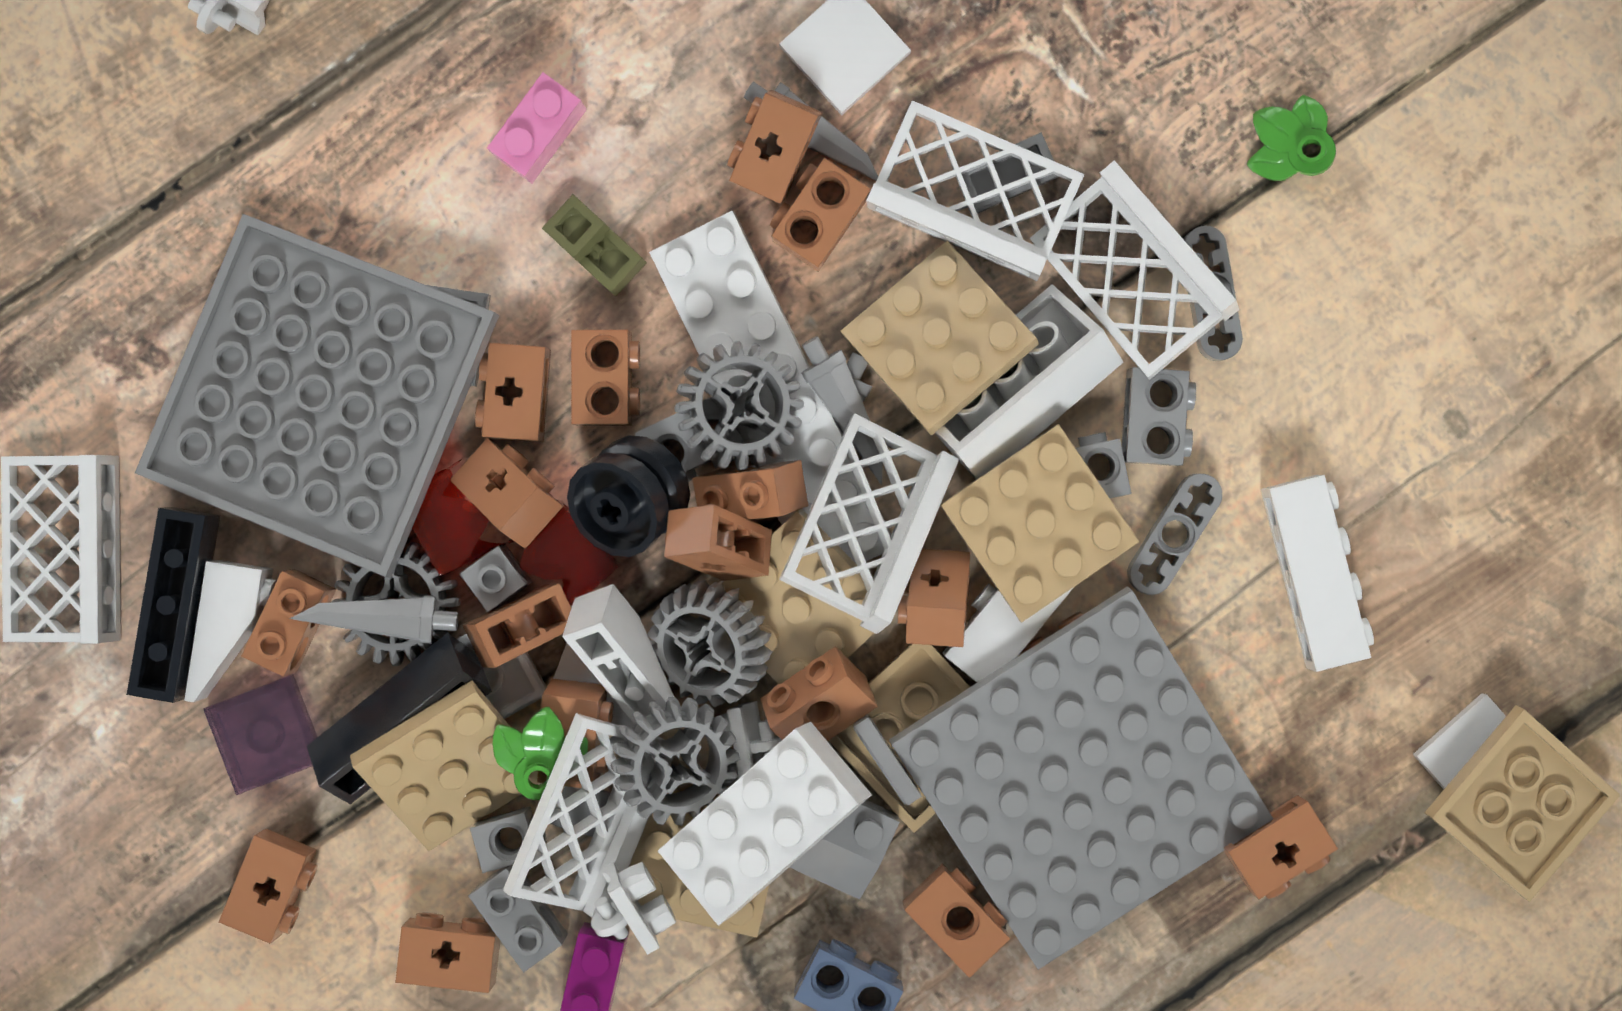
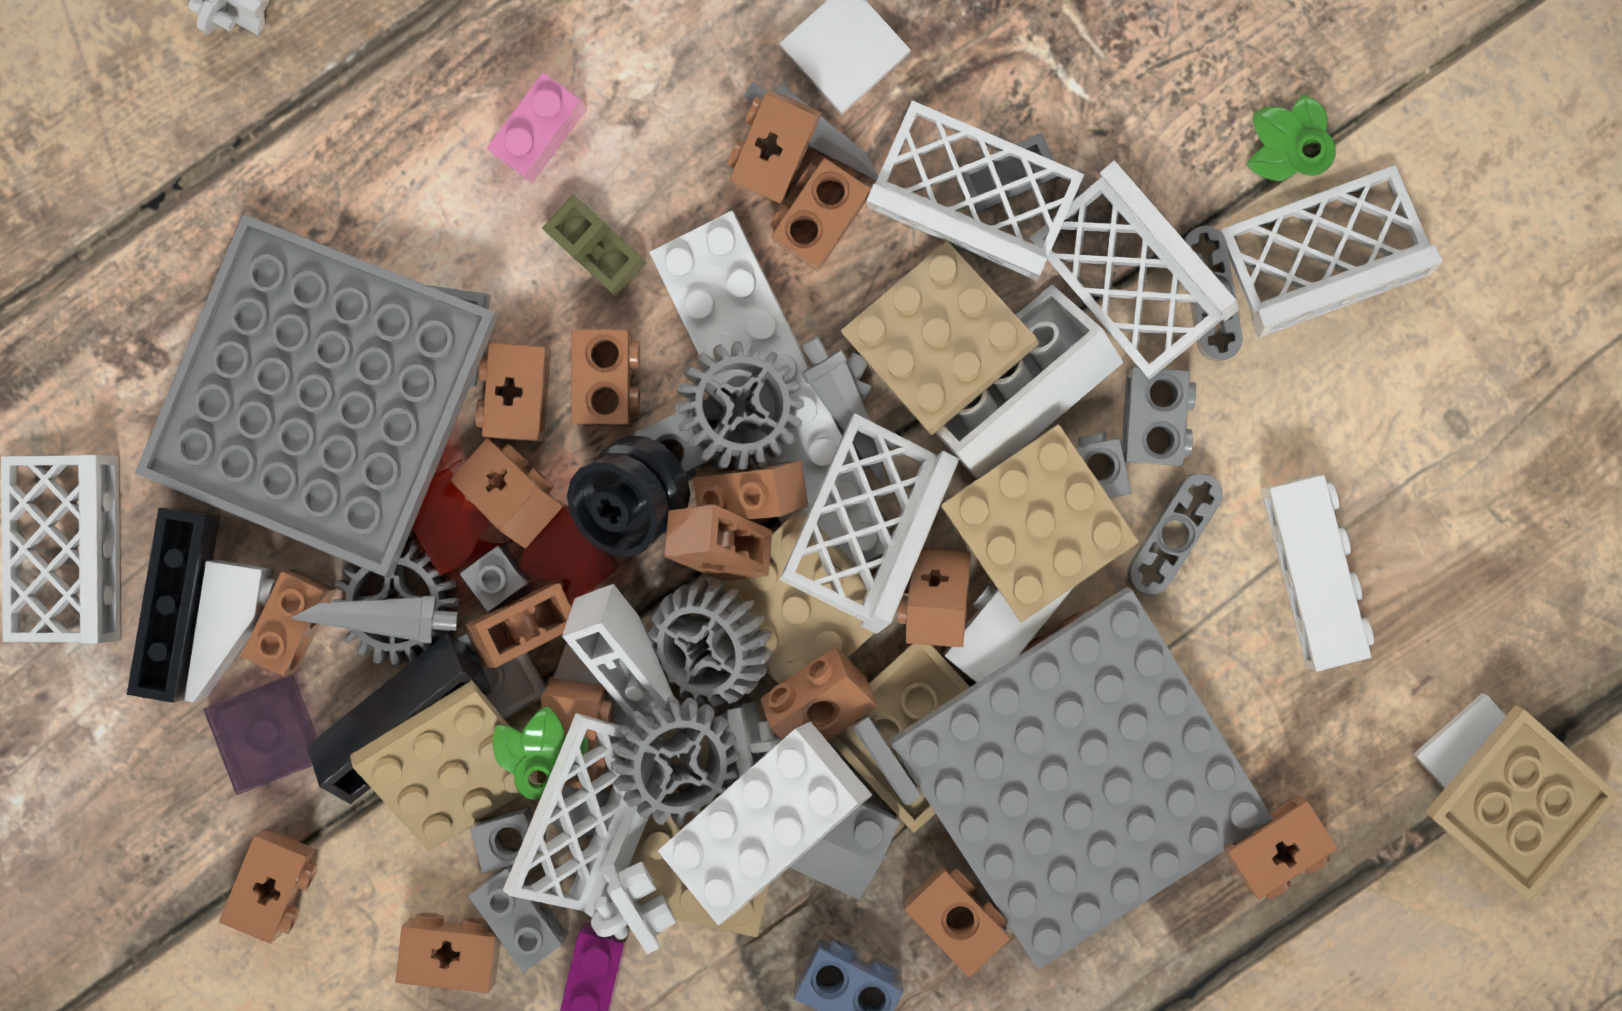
none -> white fence [1220,165,1443,339]

